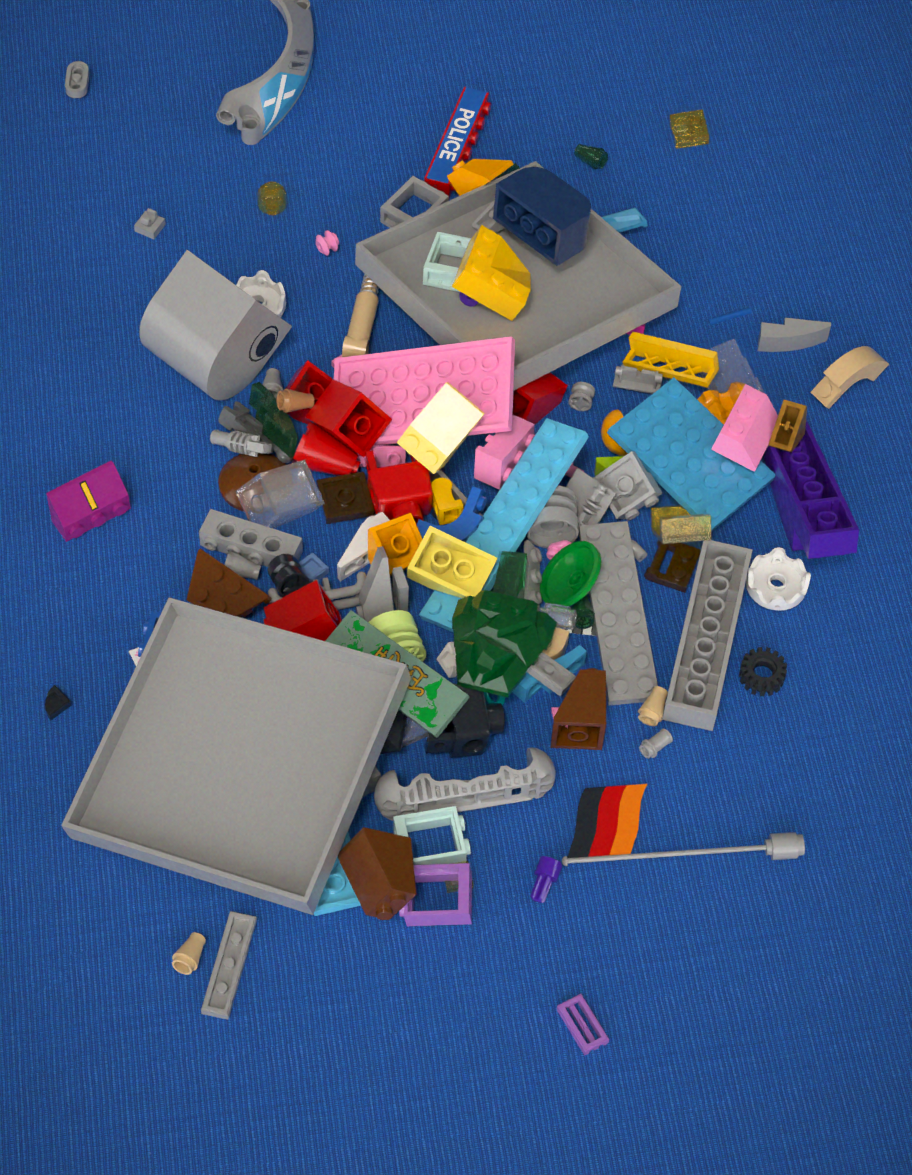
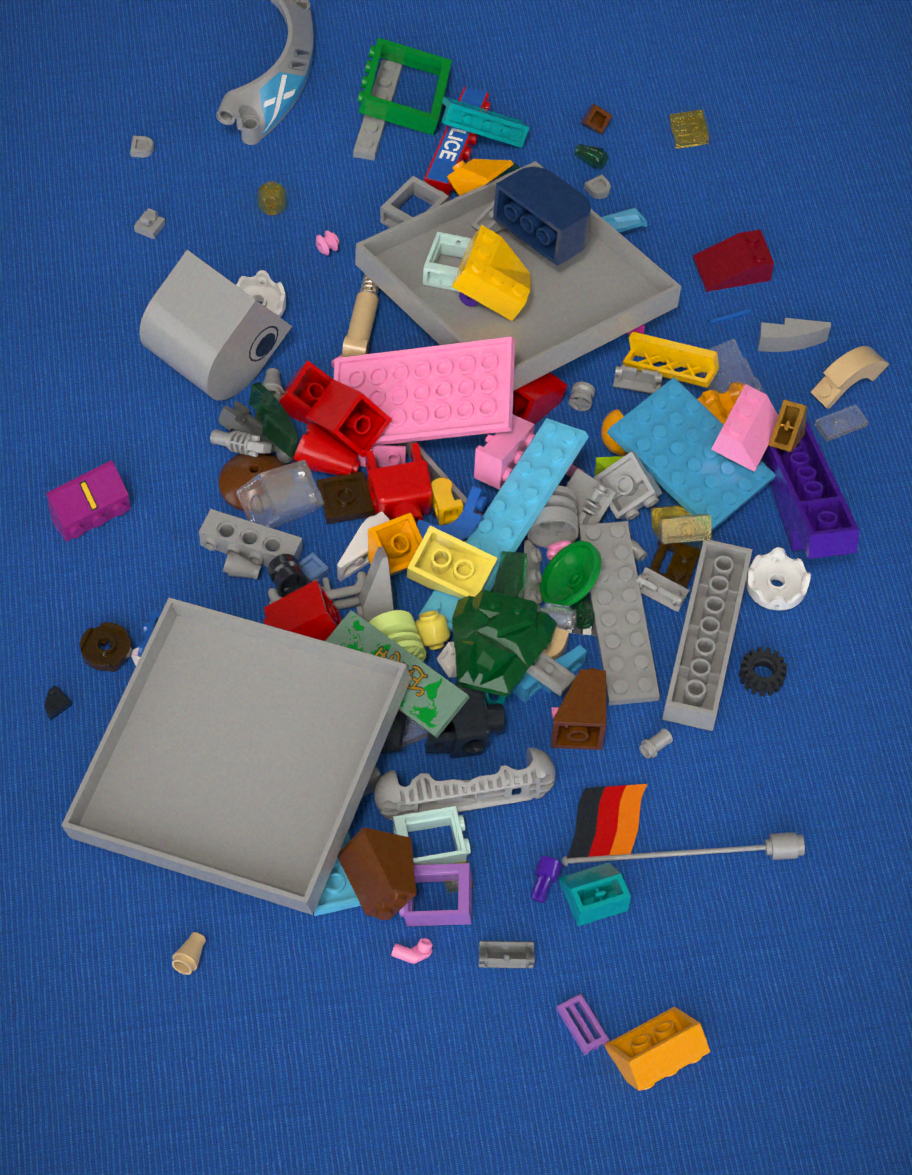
light grey plate [65,61,89,98] -> none
reddish brown wing [186,549,272,617] -> none
light grey tile [201,911,257,1020] -> none
medium nougat cone [276,389,314,413] -> none
light grey tile [392,566,409,612] -> none
slope [397,382,485,474] -> none
tan cone [638,686,668,726] -> none
none -> dark brown plate [80,622,132,672]
none -> light grey tile [130,136,154,158]
none -> light grey plate [353,60,403,161]
none -> green window [357,37,452,135]
none -> bright pink arm [391,938,433,964]
none -> light yellow head [415,610,450,650]
none -> teal fence [441,96,530,148]
none -> dark grey hinge [479,940,535,968]
none -> teal slope [559,863,631,926]
none -> reddish brown slope [580,104,613,134]
none -> light grey tile [584,175,611,199]
none -> light orange slope [605,1006,710,1091]
none -> light grey hinge [636,567,690,612]
none -> dark red slope [693,229,774,292]
none -> clear plate [814,404,868,442]

